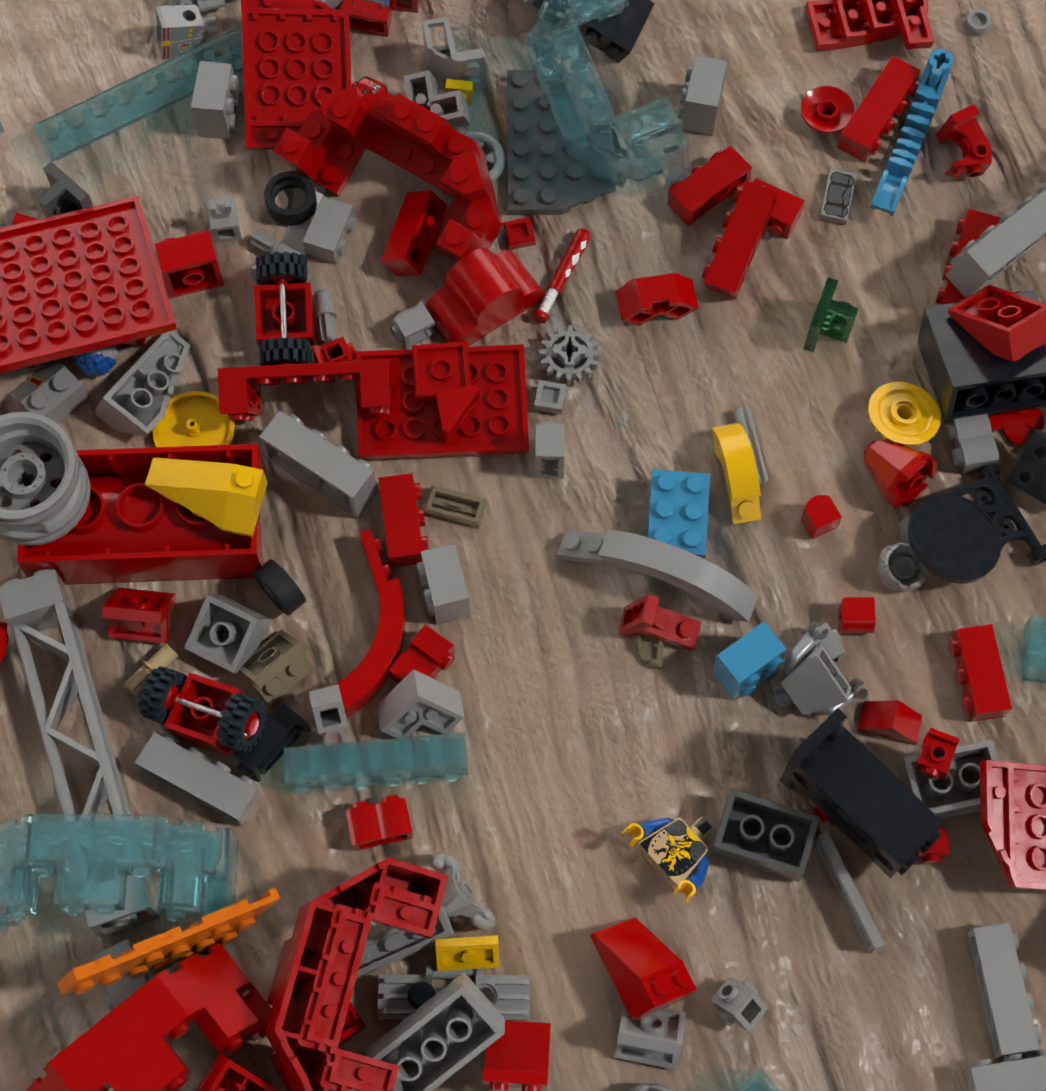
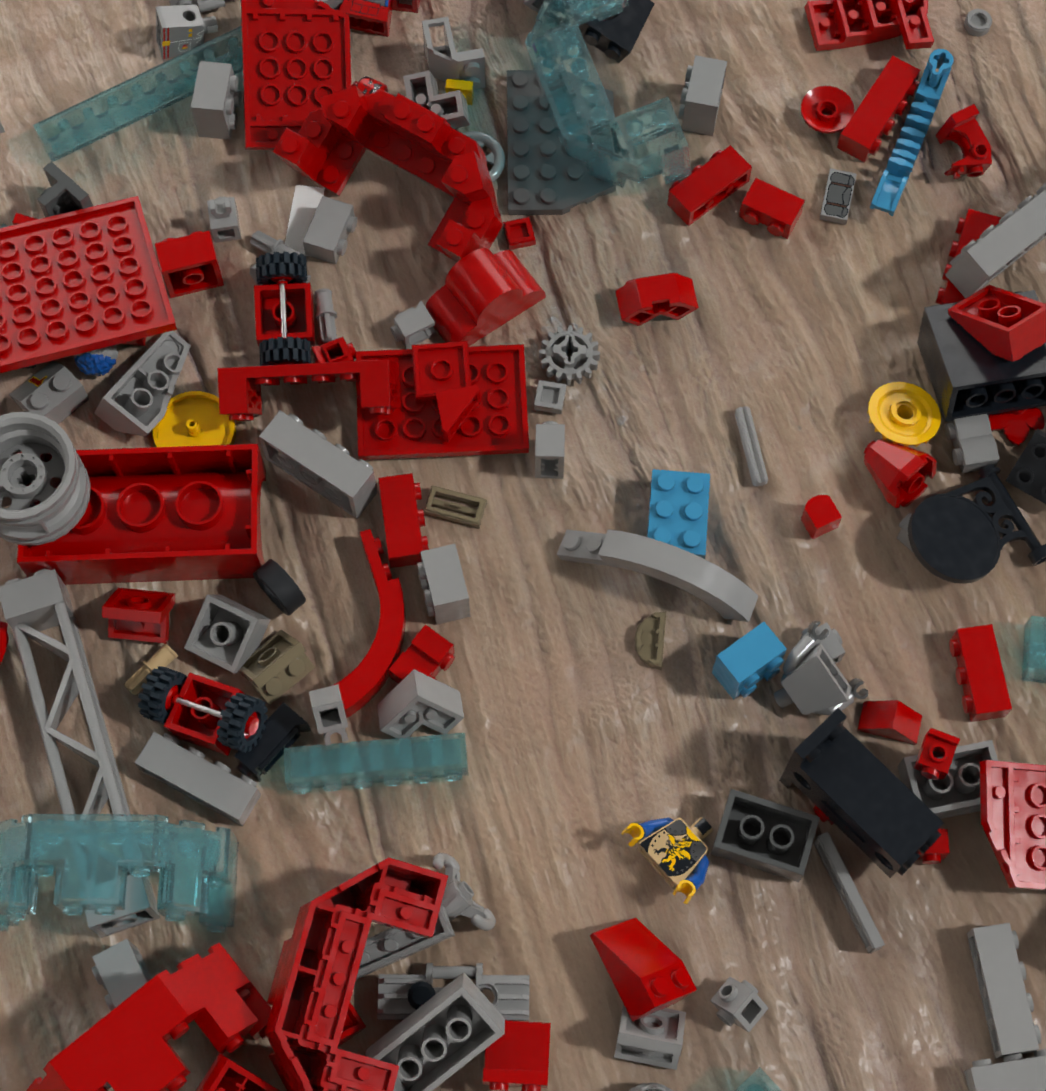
orange wing [57,888,281,995] -> none
yellow wedge [145,457,268,537] -> none
black tyre [264,171,317,226] -> none
red brick [345,795,413,851] -> none
red brick [380,190,447,277] -> none
yellow panel [435,935,500,971] -> none
red piece [532,228,591,324] -> none
red bracket [618,594,701,651] -> none
red brick [702,180,778,299] -> none
yellow arch [712,423,762,525] -> none
clear green bracket [803,277,859,353] -> none
red piece [838,597,876,633] -> none
light grey hair [877,542,926,592] -> none

